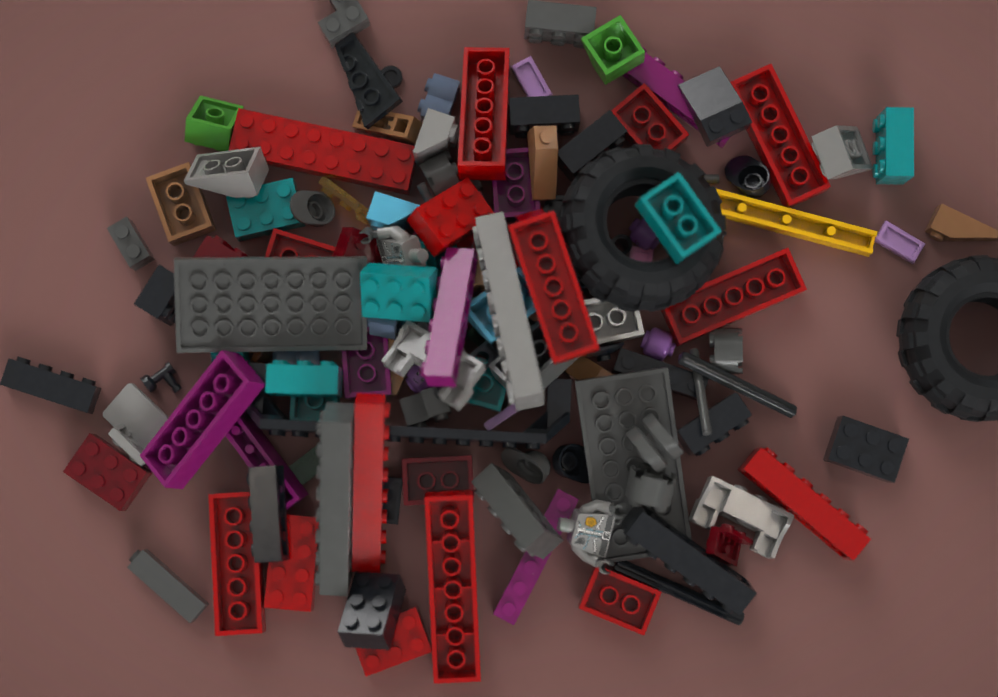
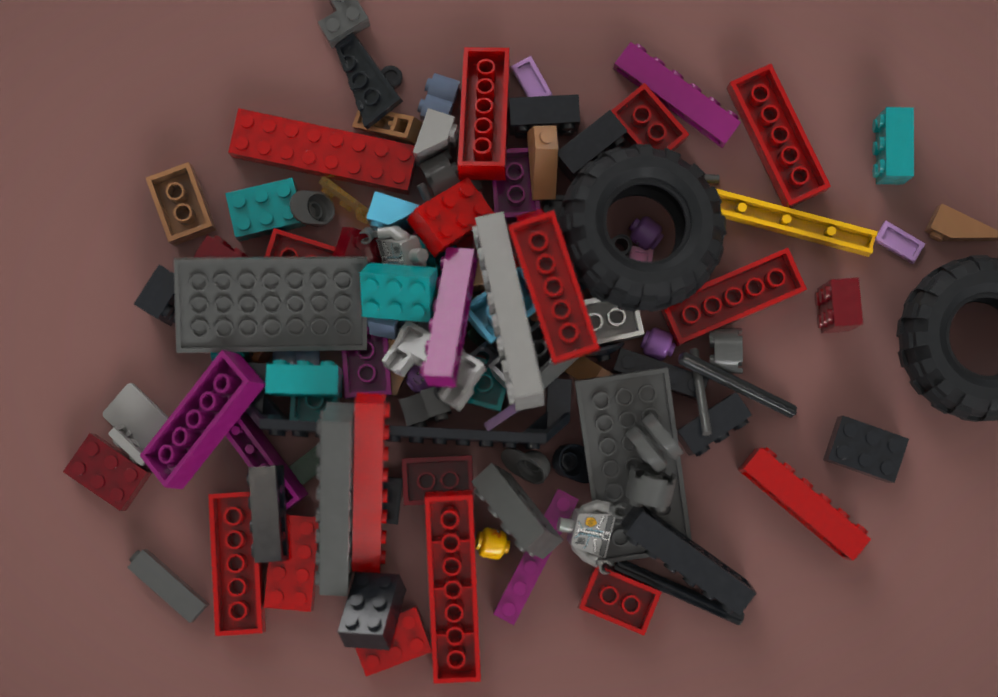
black brick [0,356,102,414] -> none
dark grey brick [107,216,155,271] -> none
black piece [140,362,182,393] -> none
bright green slope [184,95,244,151] -> none
light grey slope [184,147,269,198] -> none
dark grey brick [524,0,597,48] -> none
bright green slope [581,15,645,85] -> none
teal brick [635,172,722,264] -> none
slope [678,66,752,147] -> none
light grey bracket [688,476,794,559] -> none
dark red bracket [706,524,753,567] -> none
black cap [724,155,771,198] -> none
light grey slope [811,125,873,180] -> none
none -> yellow head [475,527,510,560]
none -> dark red brick [815,277,863,333]

